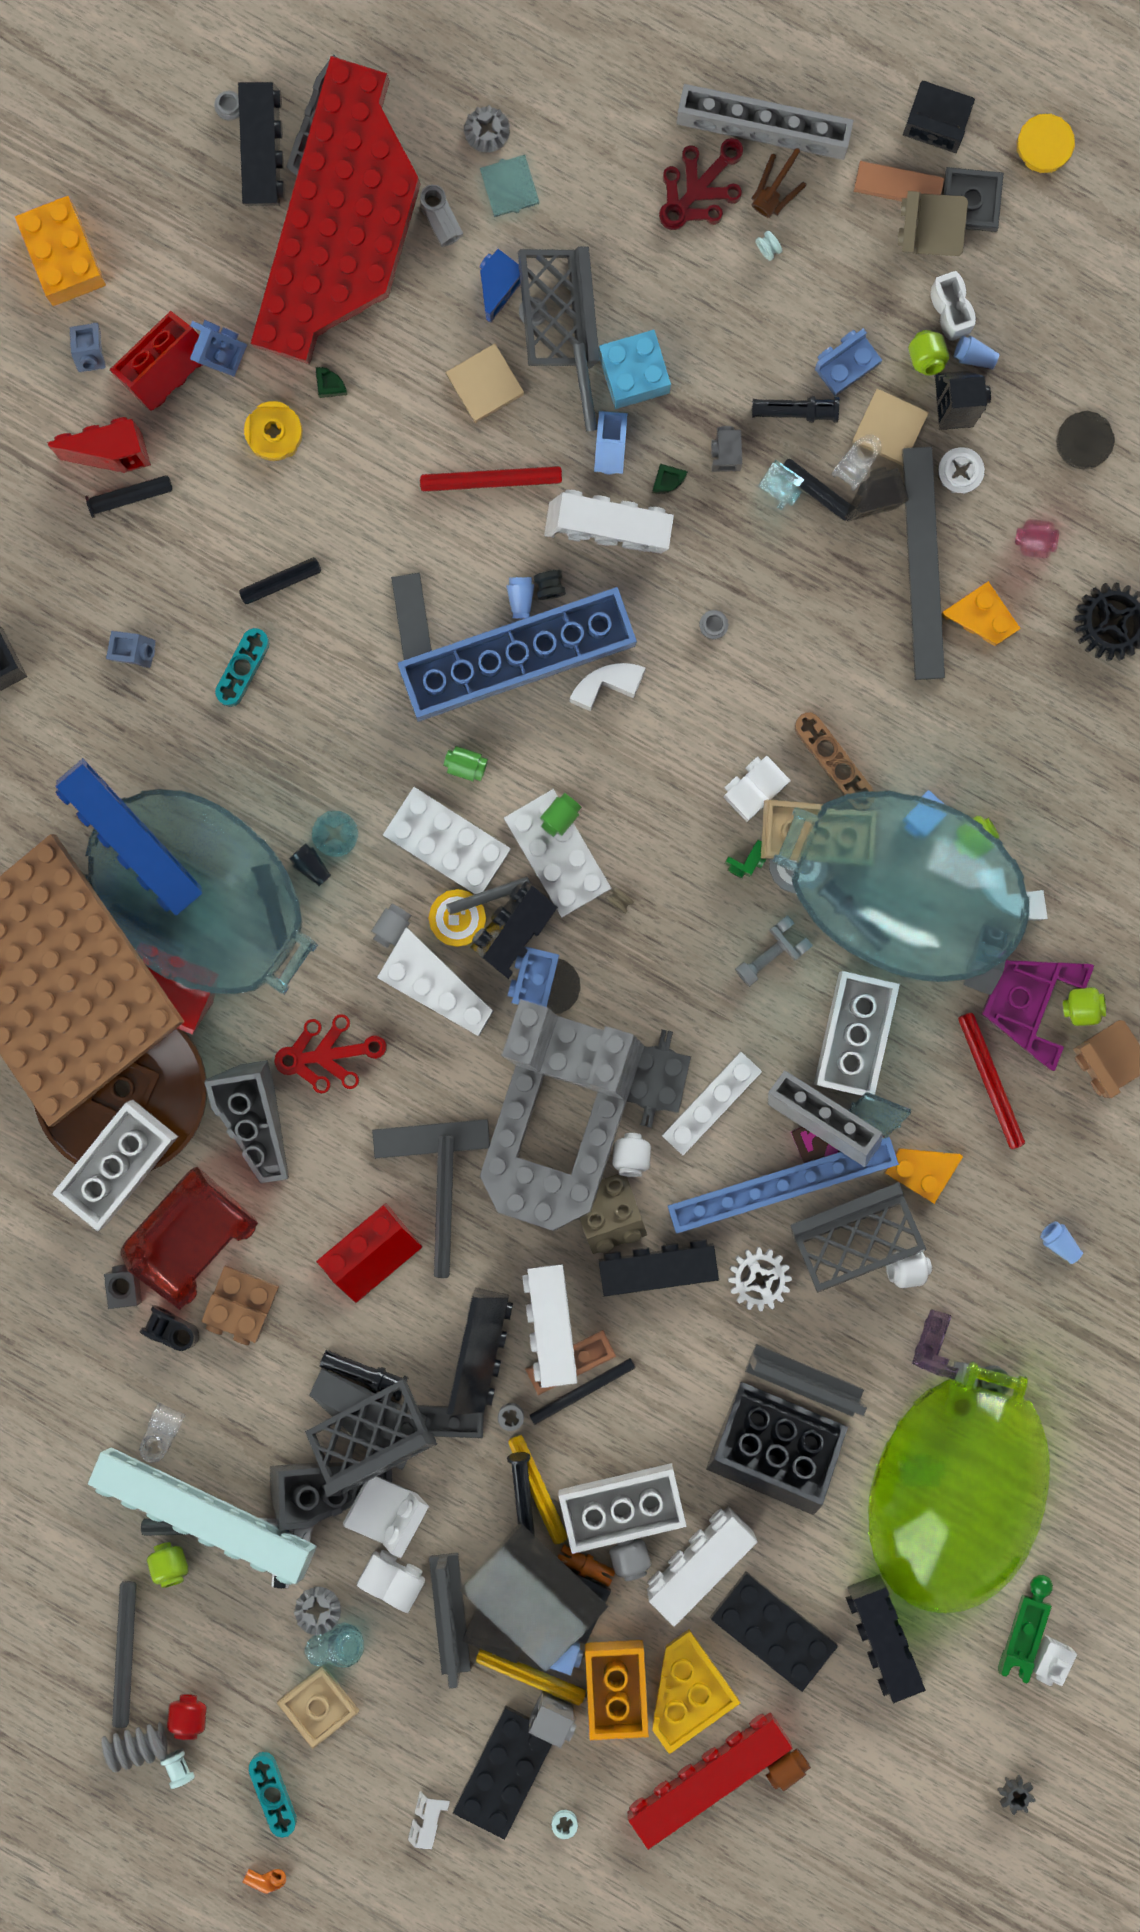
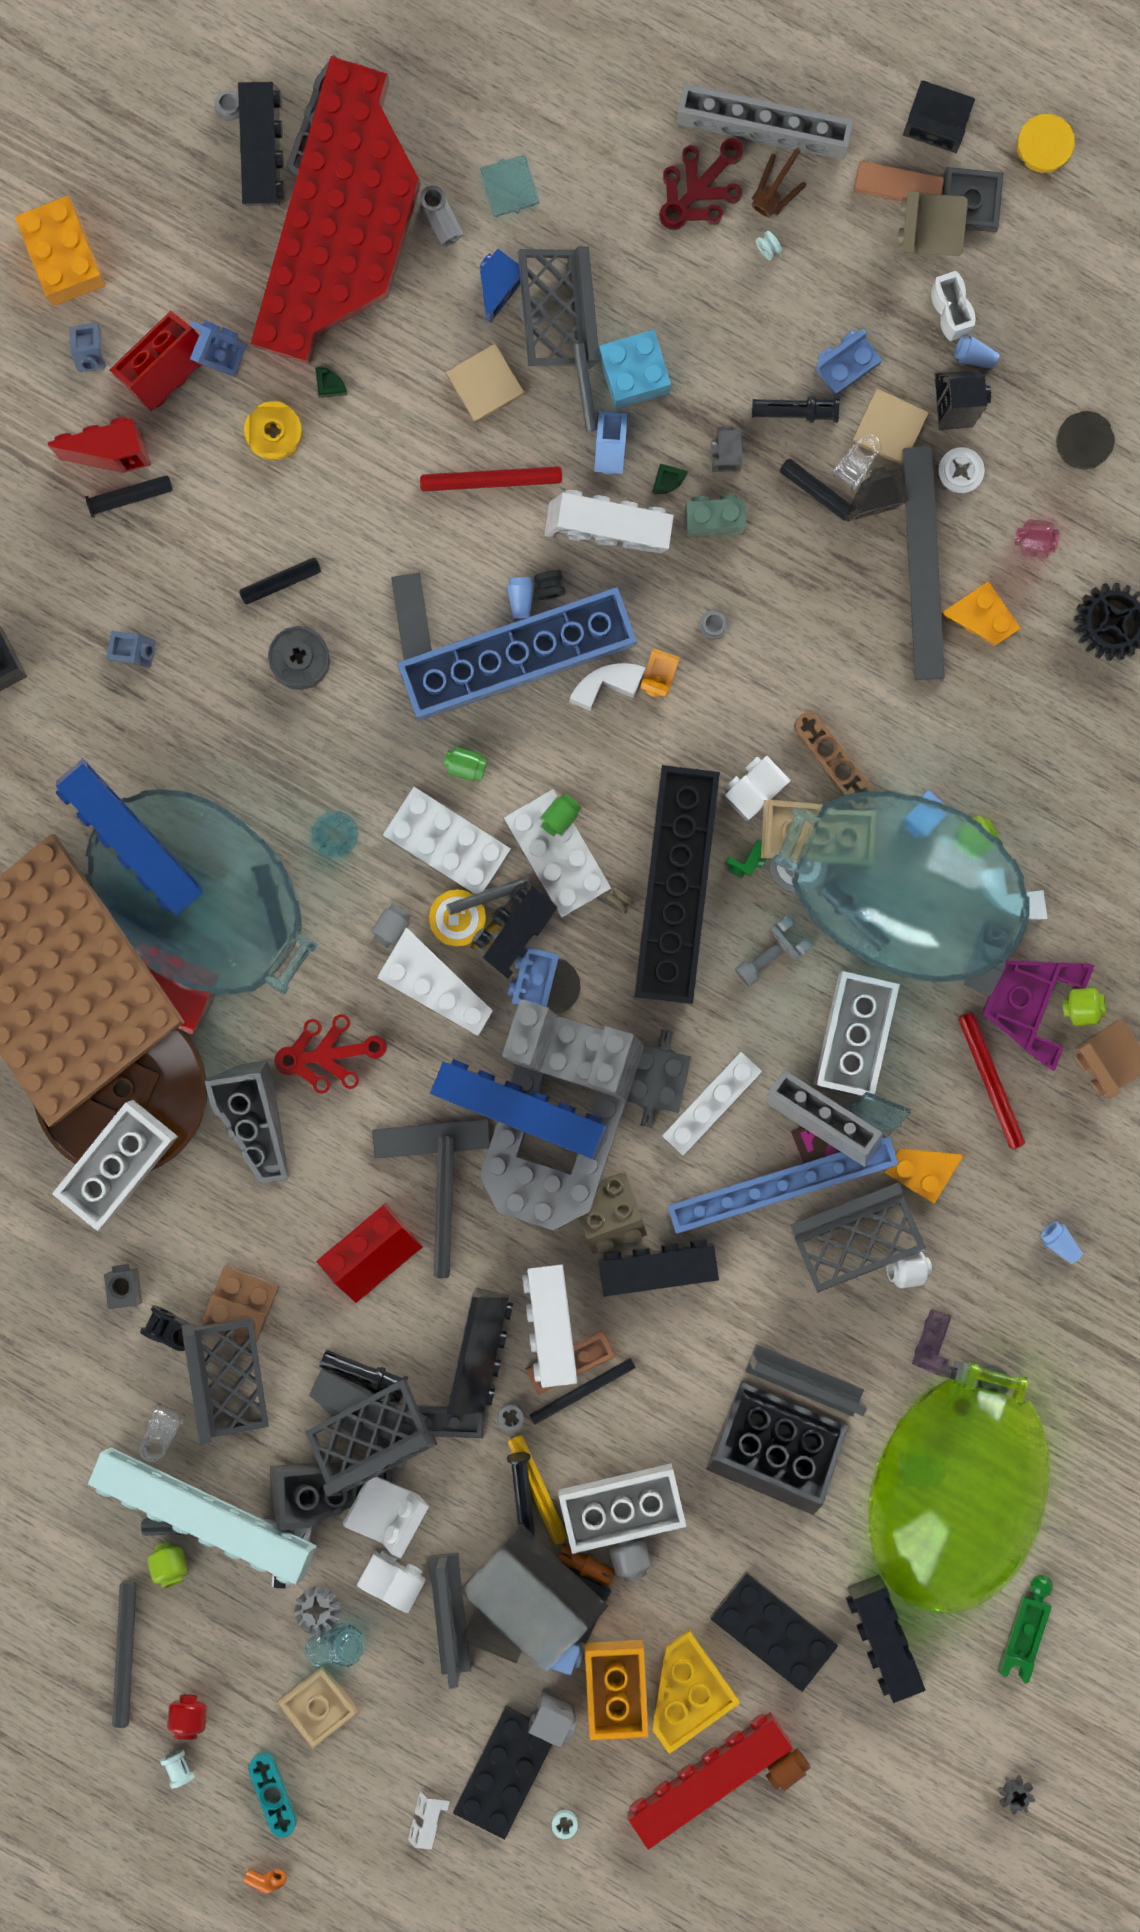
light grey piece [102,1721,167,1773] -> none
clear red windscreen [120,1167,258,1310] -> none
teal beam [215,628,270,707] -> none
black cone [289,843,331,886] -> none
light grey gear [464,105,510,152] -> none
yellow axle [476,1647,586,1706] -> none
white head [612,1133,651,1177] -> none
white brick [647,1506,757,1627] -> none
white gear [728,1247,792,1311] -> none
clear light blue bracket [758,460,804,511] -> none
lime head [908,330,949,376] -> none
white brick [1033,1635,1077,1686] -> none
none -> dark grey fence [181,1317,269,1444]
none -> dark grey wheel [268,626,330,690]
none -> blue brick [430,1059,608,1160]
none -> black brick [634,765,720,1004]
none -> light orange bracket [640,648,680,697]
none -> sand green brick [685,494,746,537]

